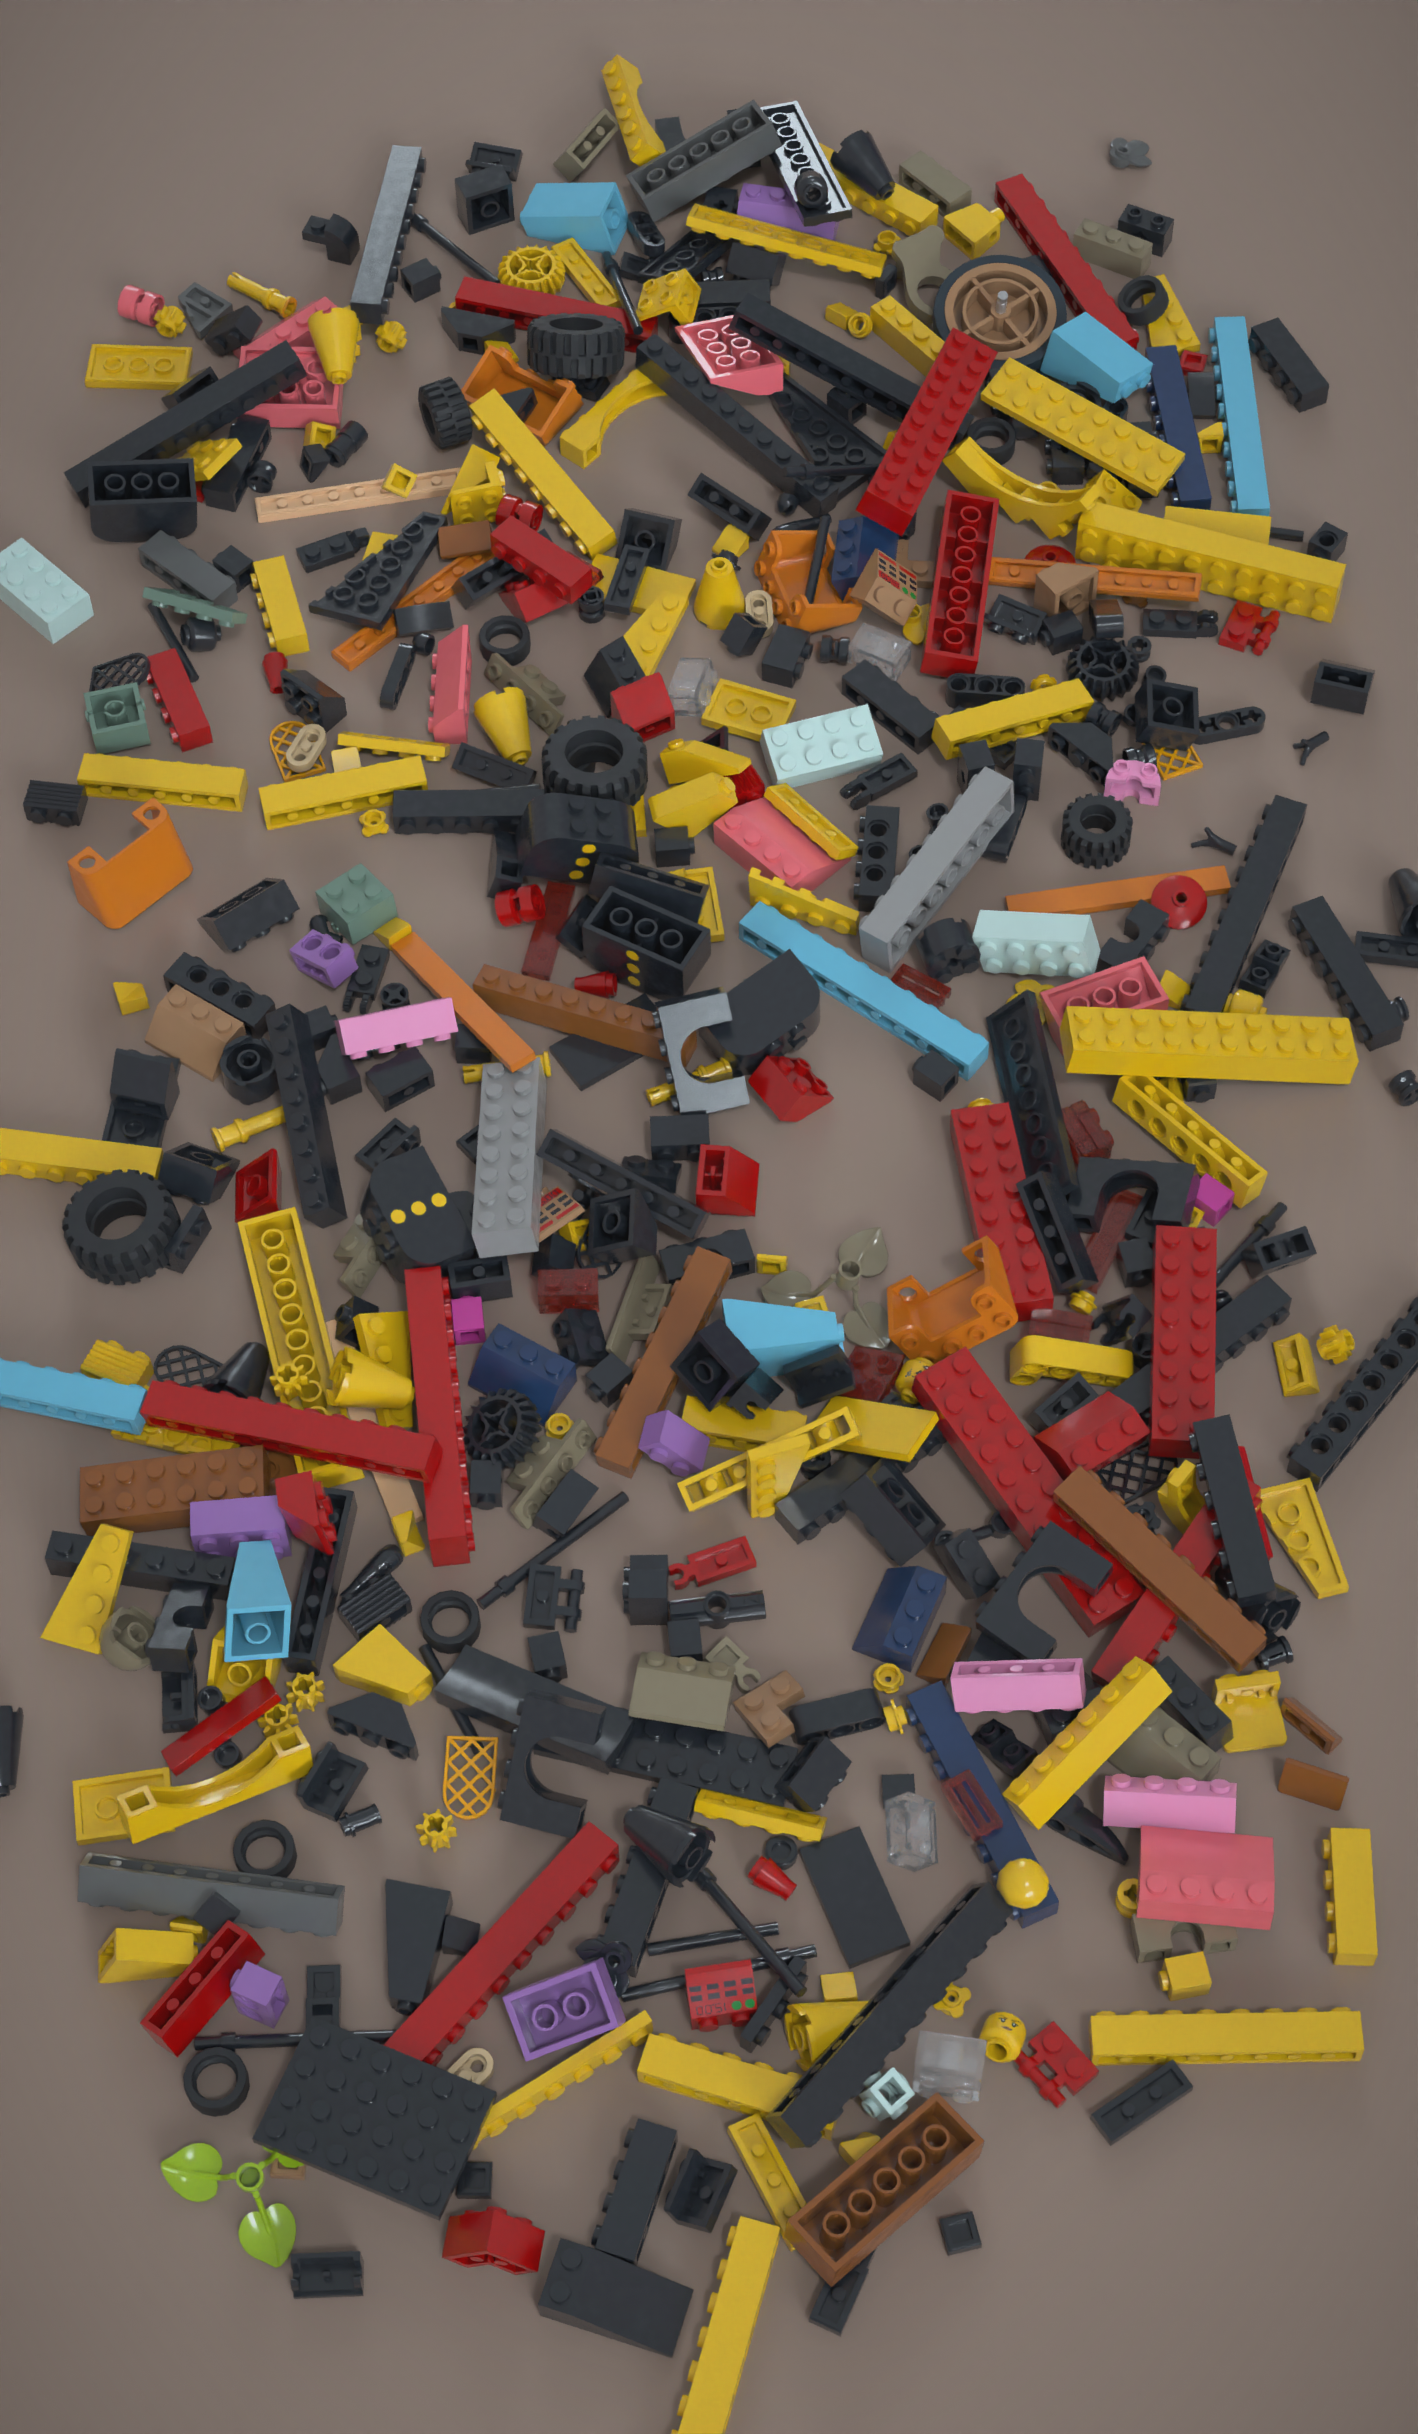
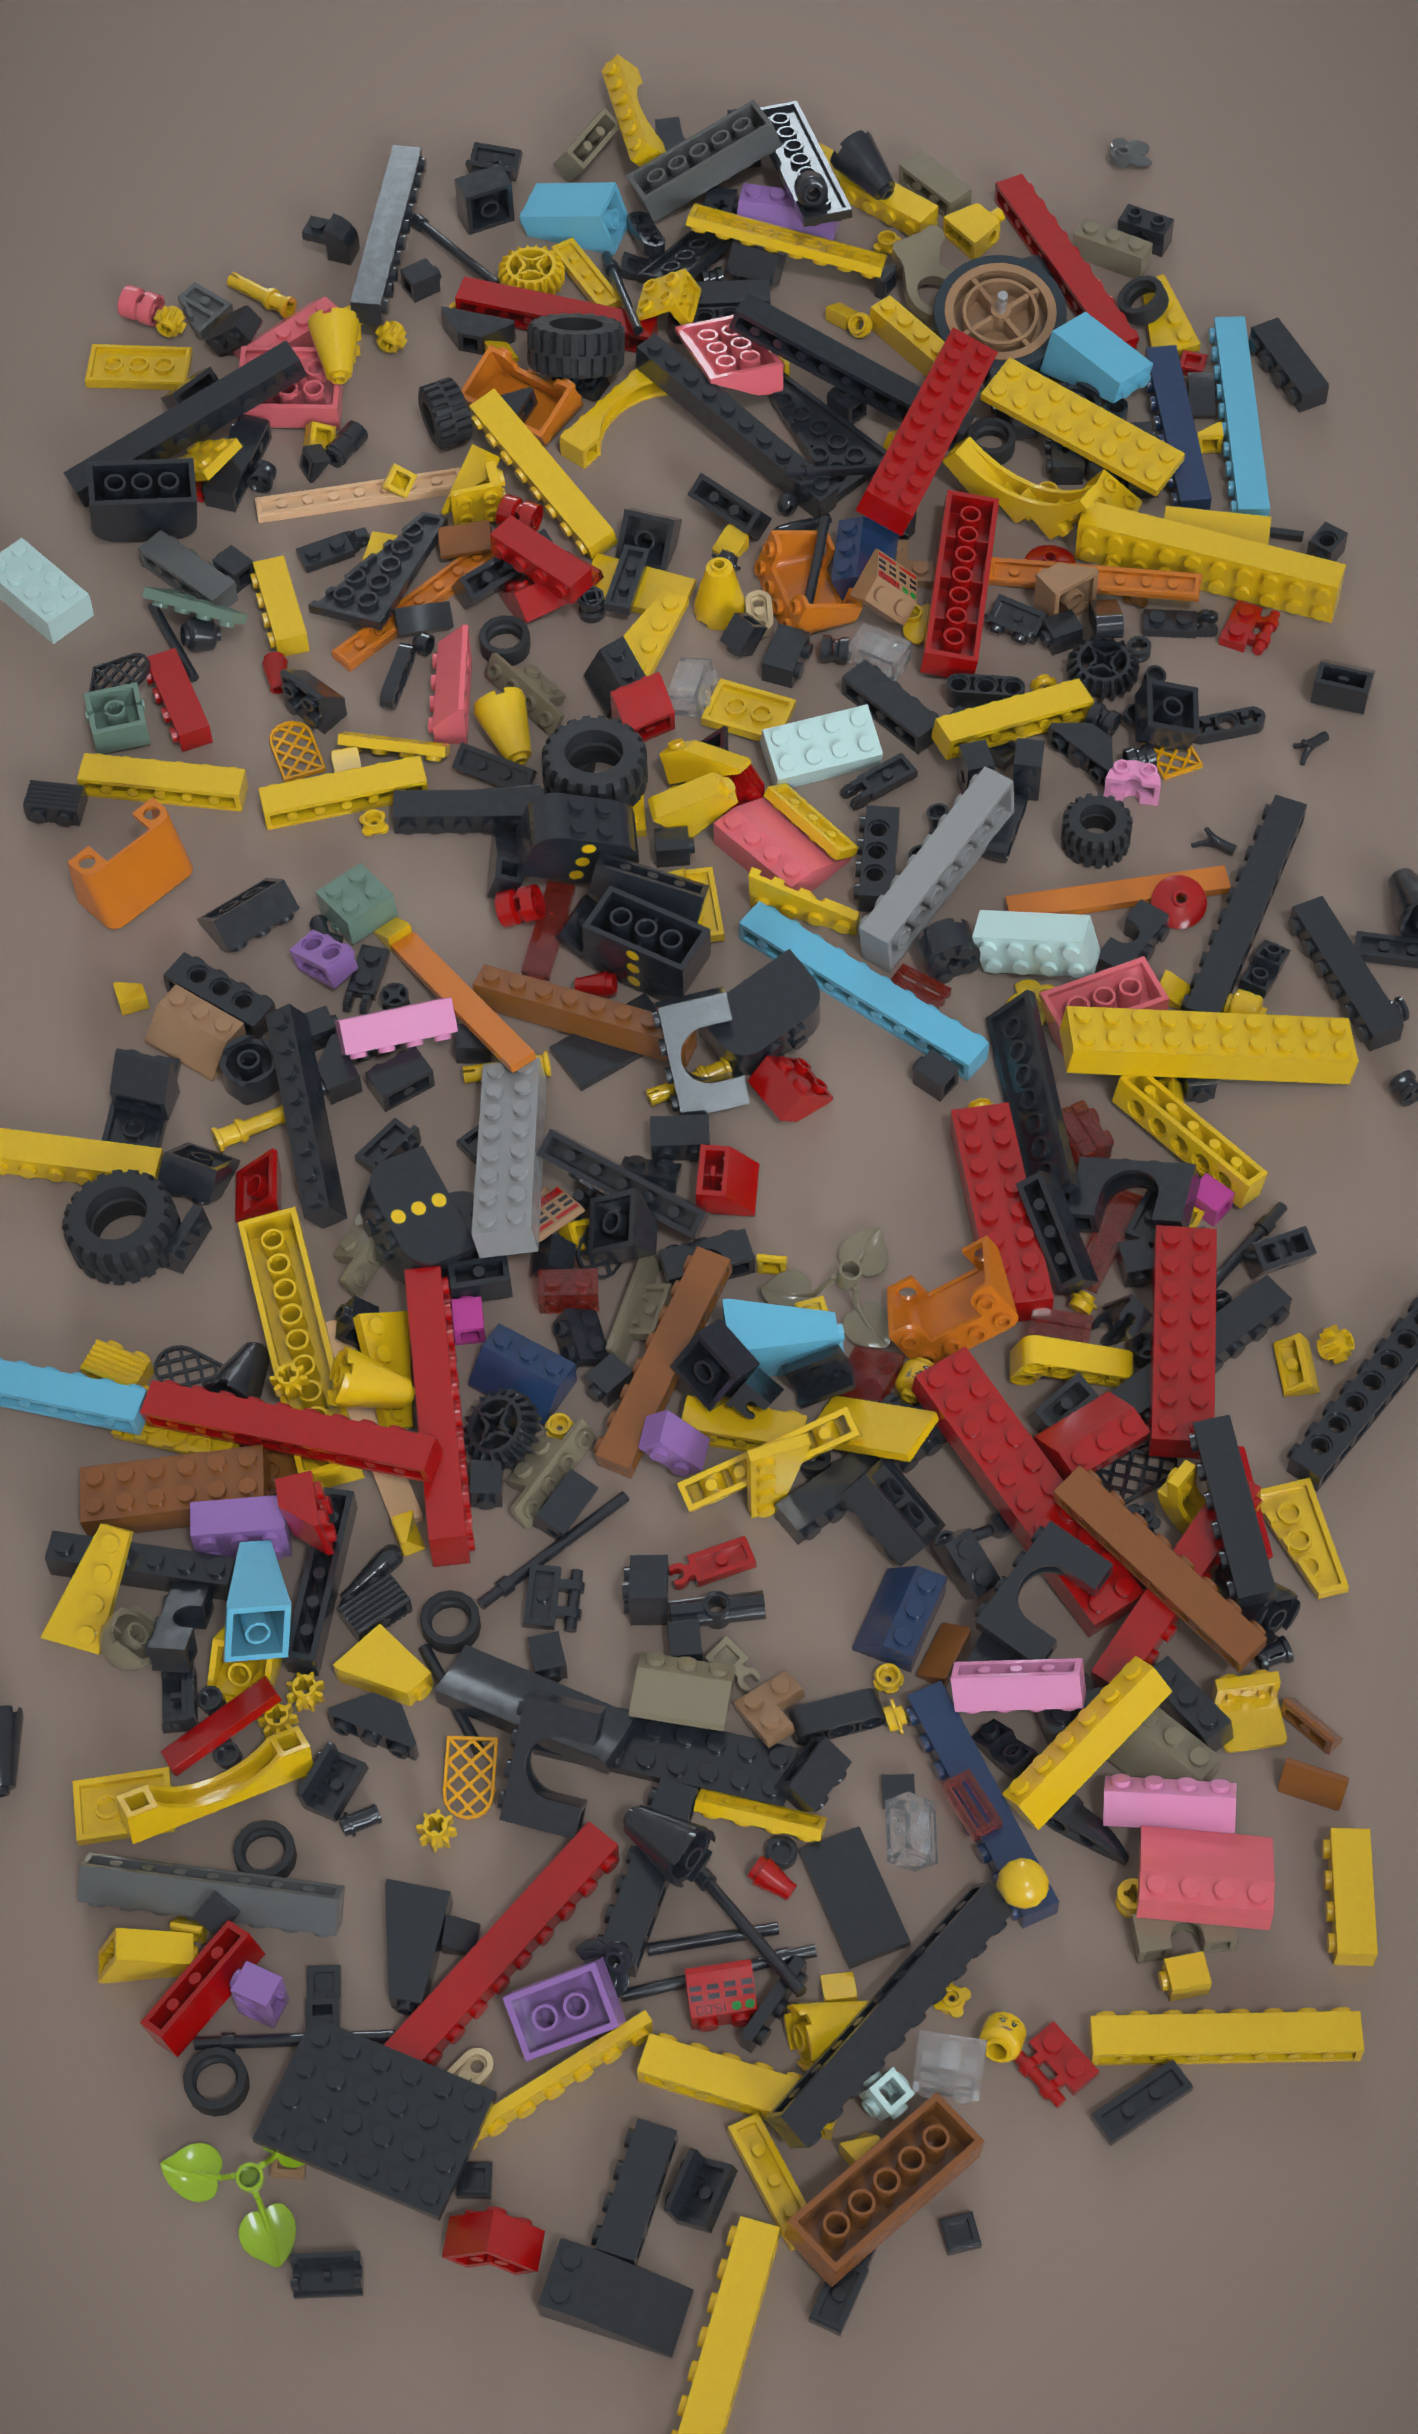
tan plate [286,724,327,772] -> none

